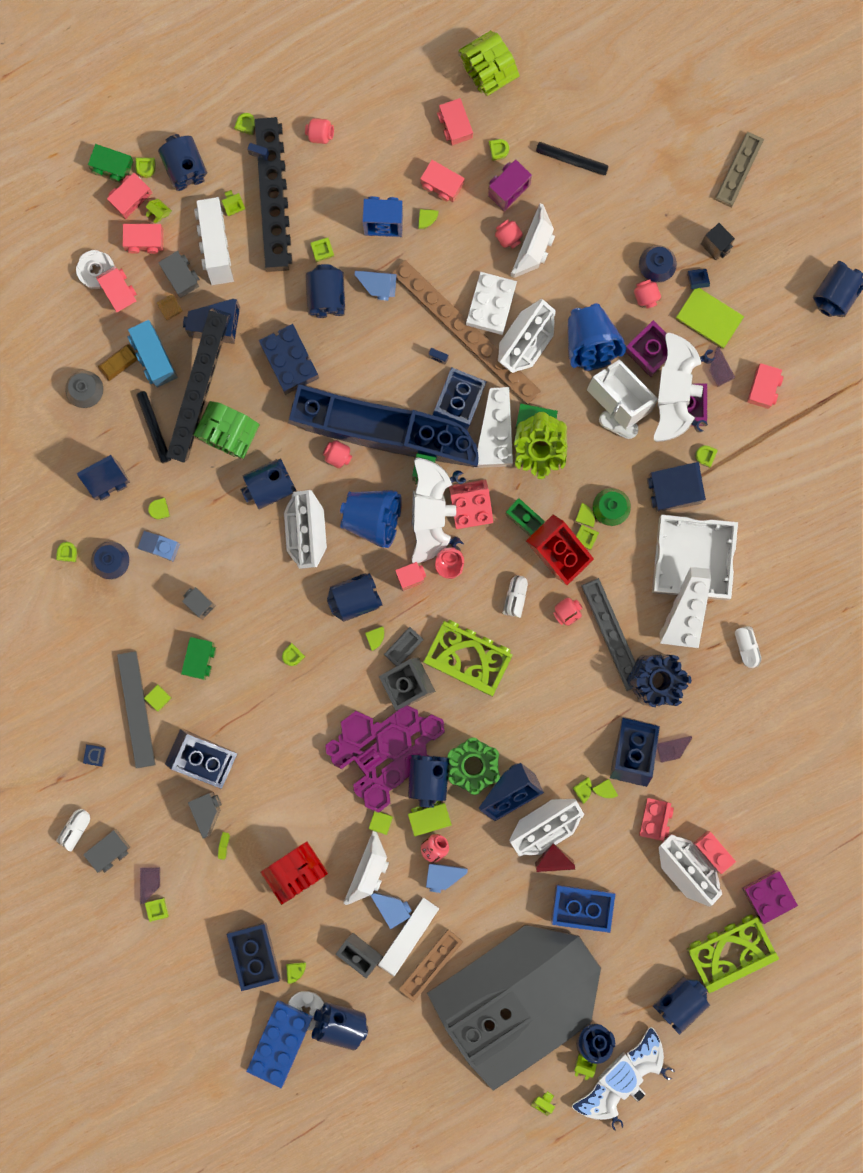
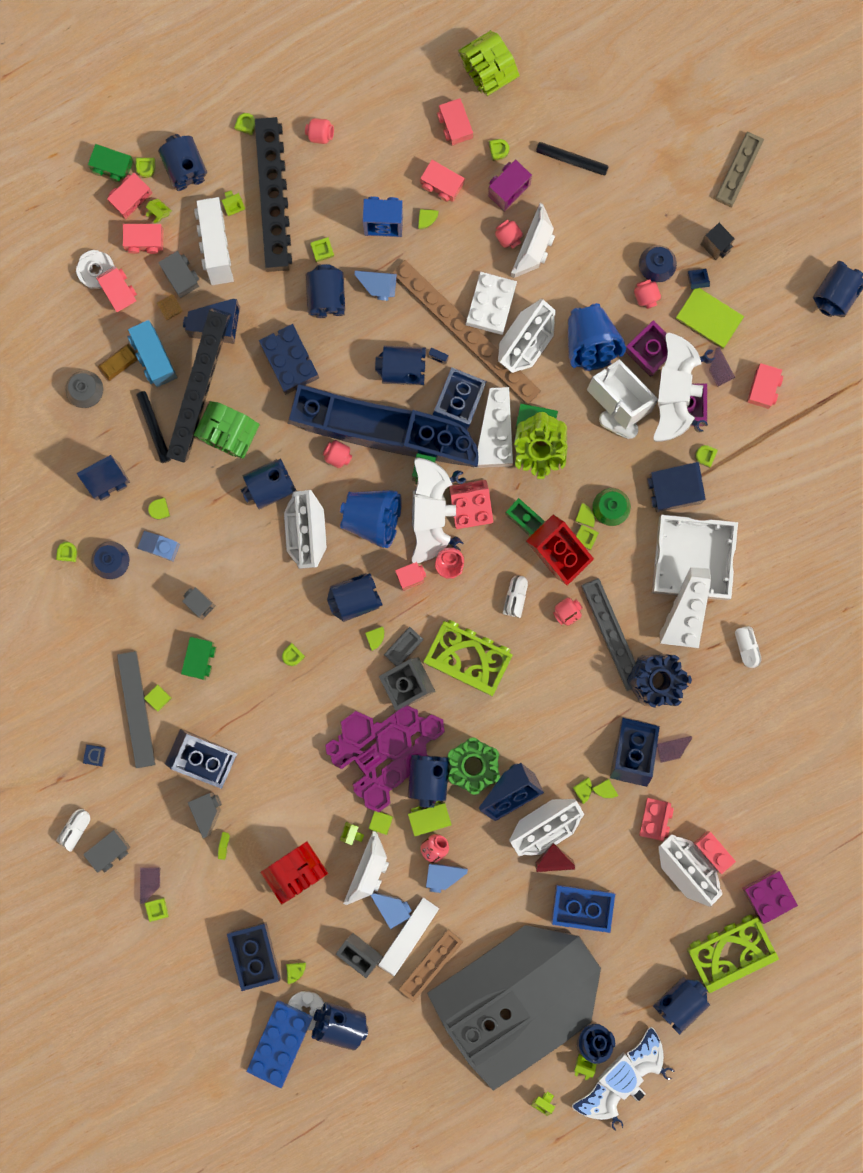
dark blue tile [247,143,269,161] -> none
none -> lime tile [340,822,364,845]
none -> dark blue cylinder [375,345,426,386]

